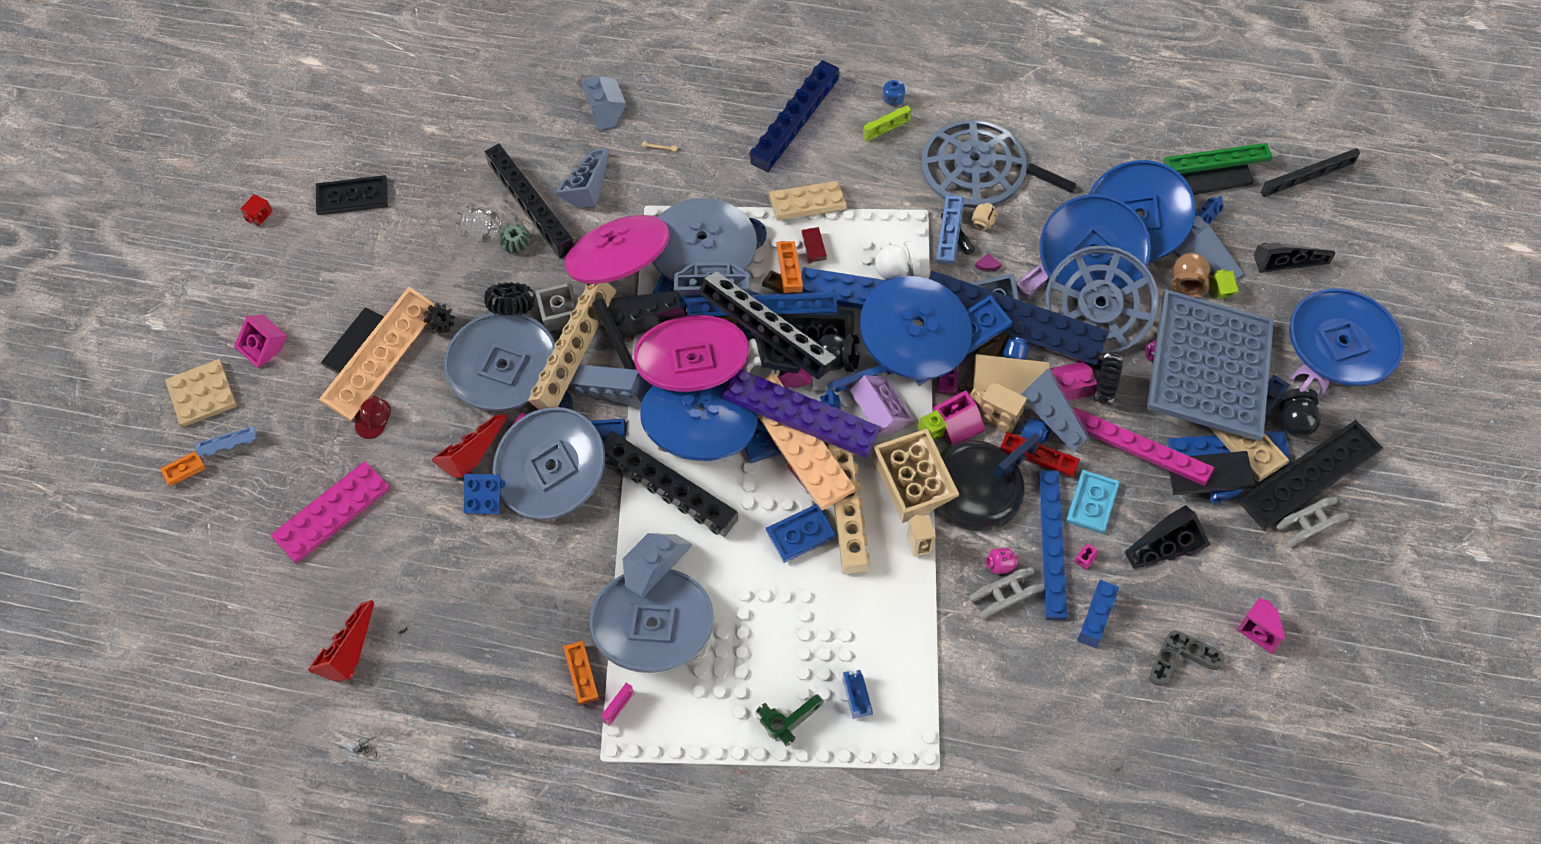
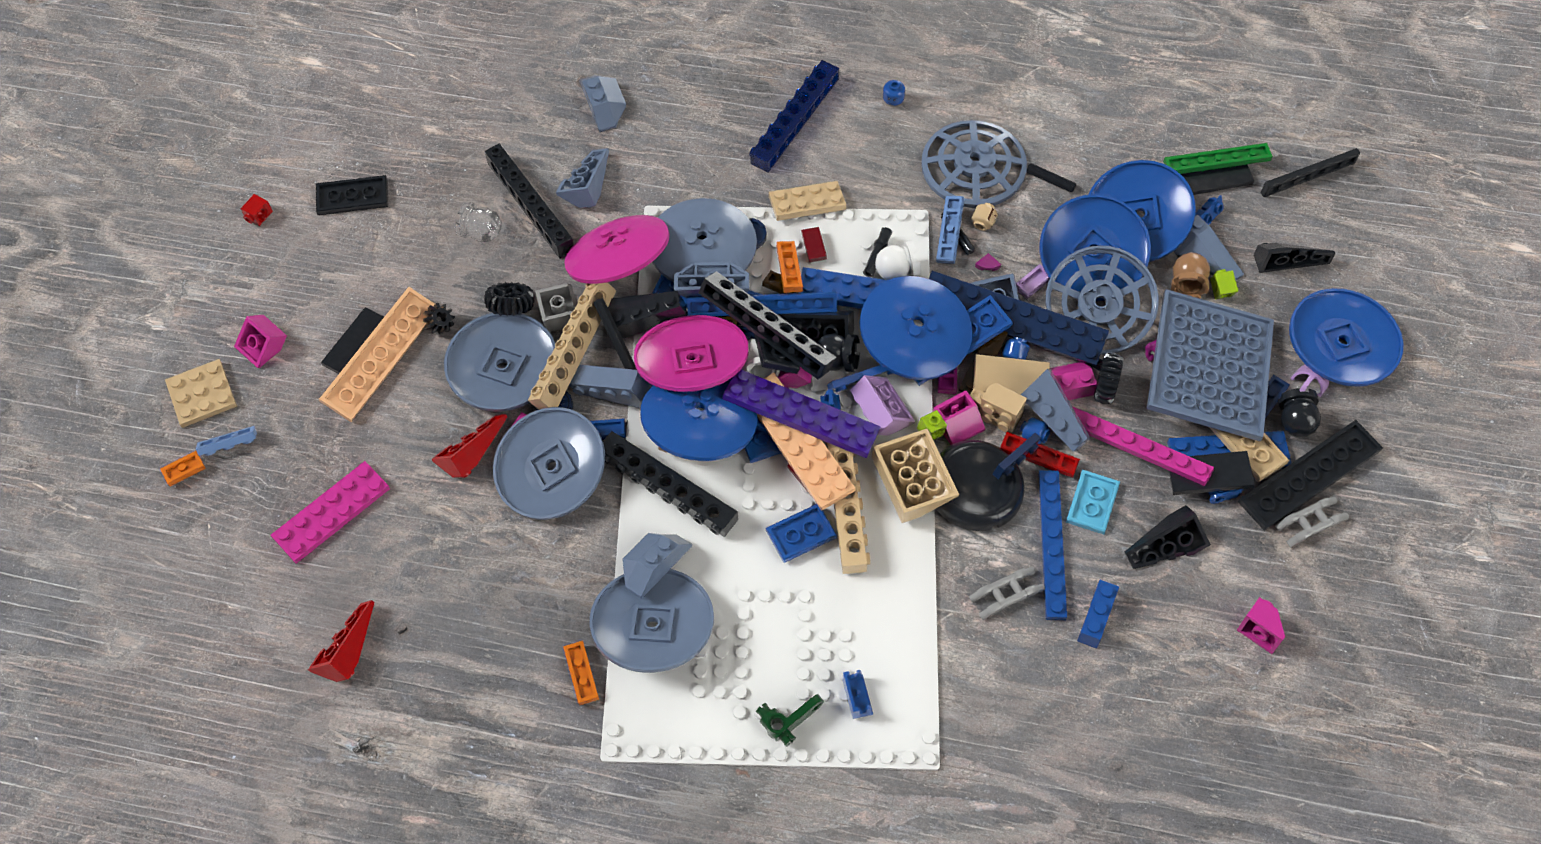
dark red piece [355,396,391,439] -> none
blue hinge [464,474,506,514] -> none
sand green gear [499,223,530,254] -> none
dark pink tile [601,682,634,726] -> none
tan hinge [642,141,677,153] -> none
lime plate [863,105,911,142] -> none
tan brick [907,515,936,557] -> none
dark pink head [986,547,1018,575] -> none
dark pink piece [1074,543,1098,570] -> none
dark grey beam [1149,630,1225,686] -> none
none -> black pin [863,227,892,278]

